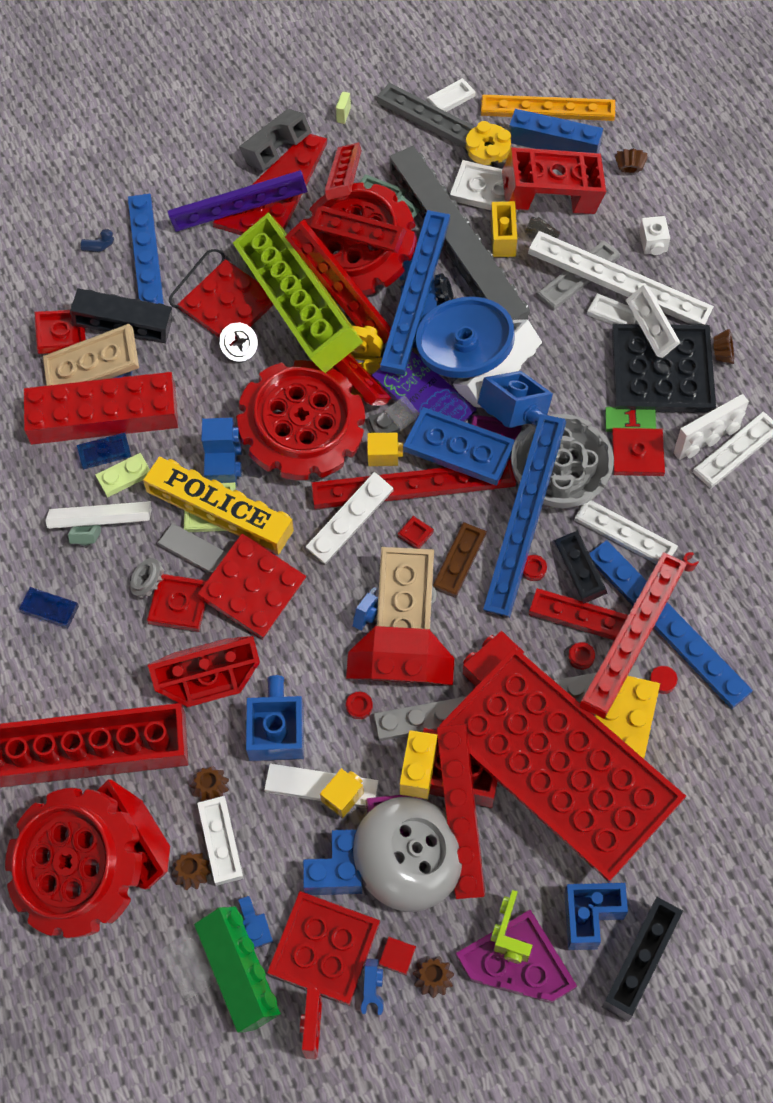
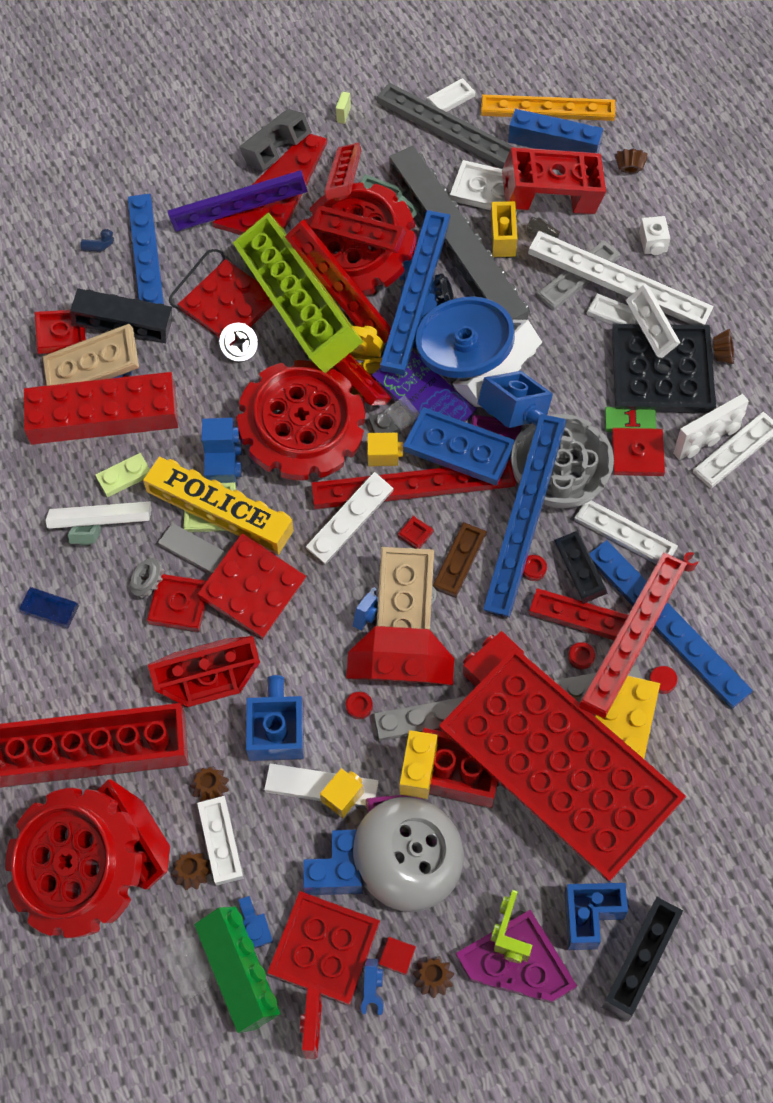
clear blue plate [77,433,132,470] -> none
red plate [437,724,486,899] -> none
yellow plate [466,121,511,165] -> none

